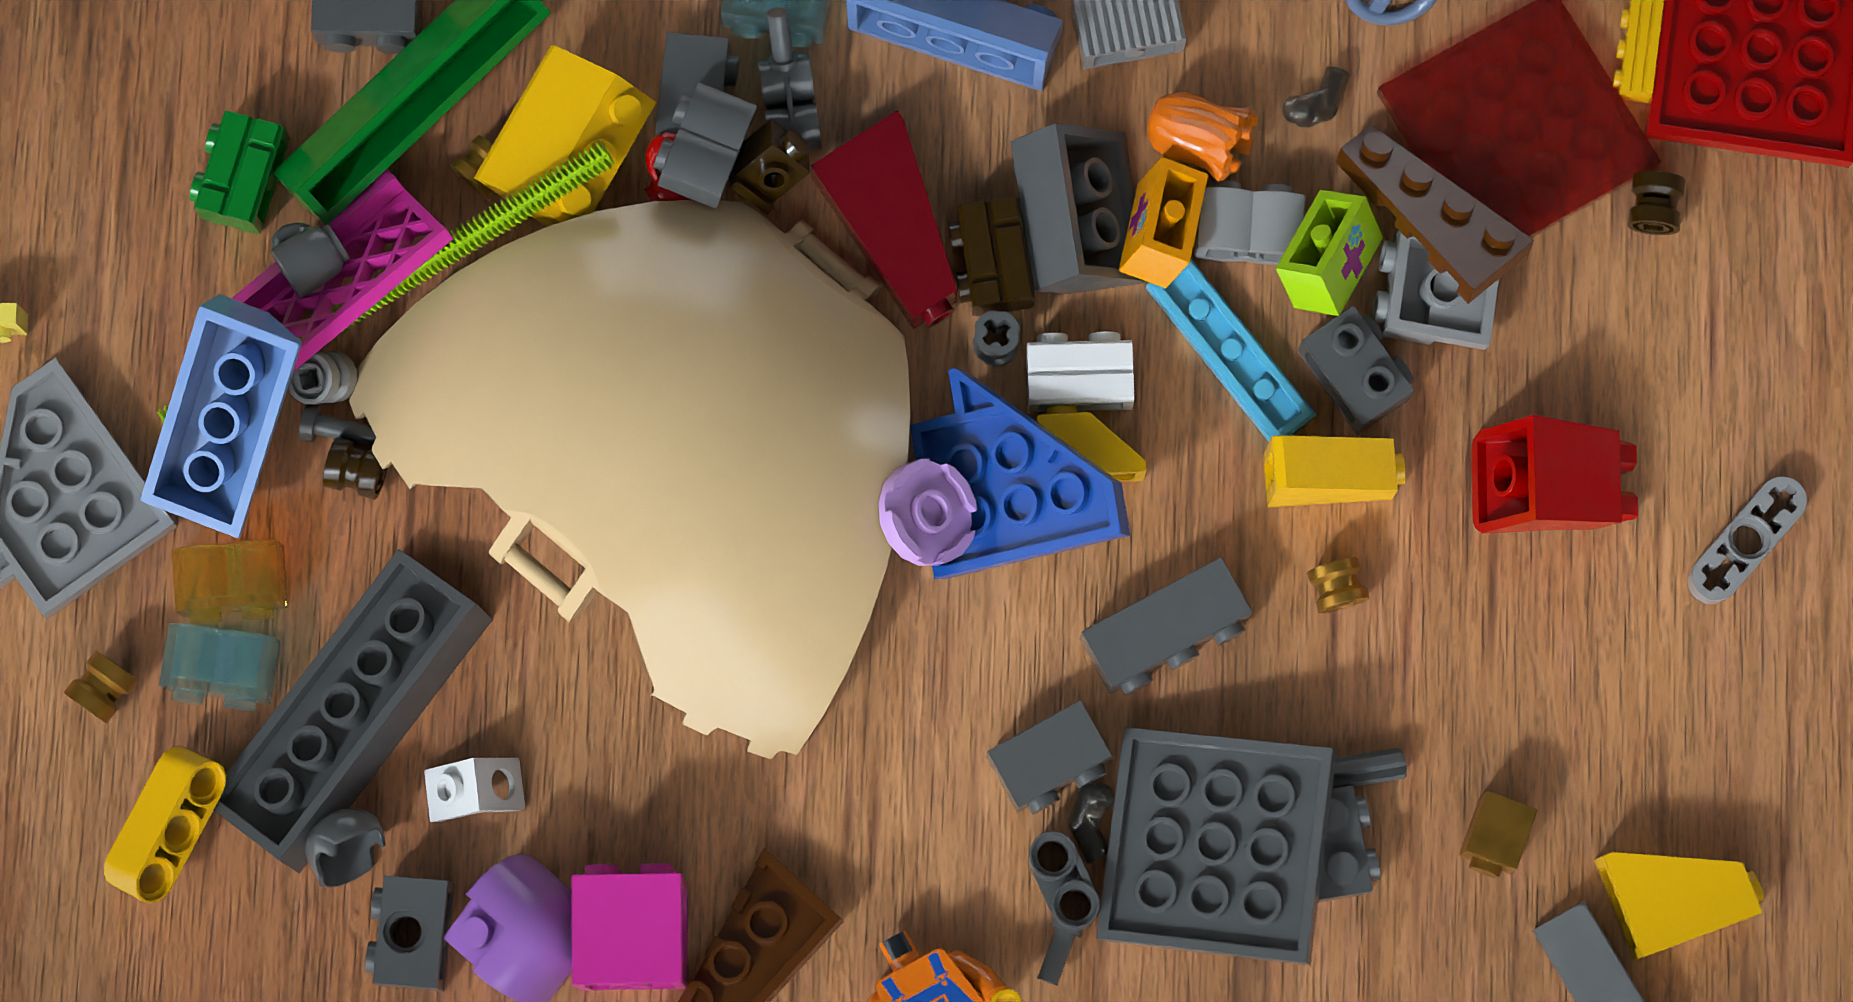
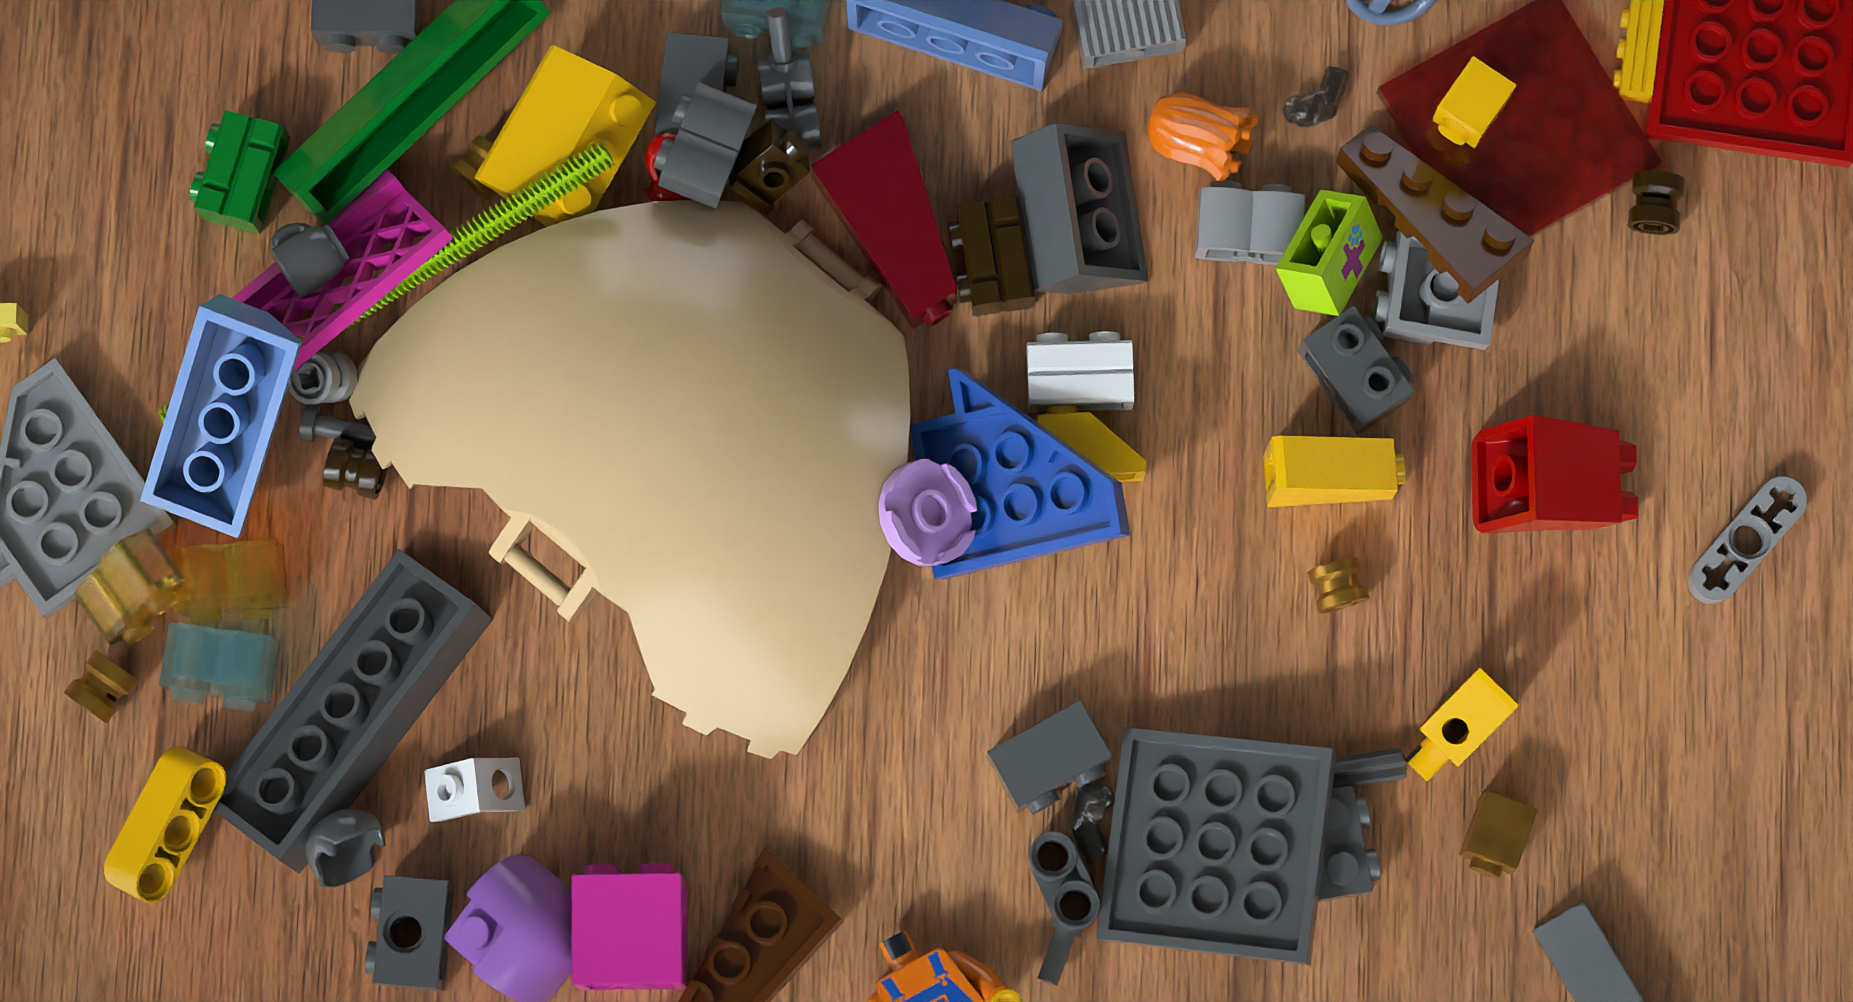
dark grey bush [973,310,1020,367] -> none
dark grey brick [1080,557,1252,695] -> none
light orange brick [1119,156,1208,288] -> none
medium azure tile [1146,259,1317,442] -> none
yellow slope [1594,852,1764,960] -> none
none -> clear yellow brick [74,528,185,646]
none -> yellow torso [1404,668,1519,782]
none -> yellow brick [1432,56,1516,148]

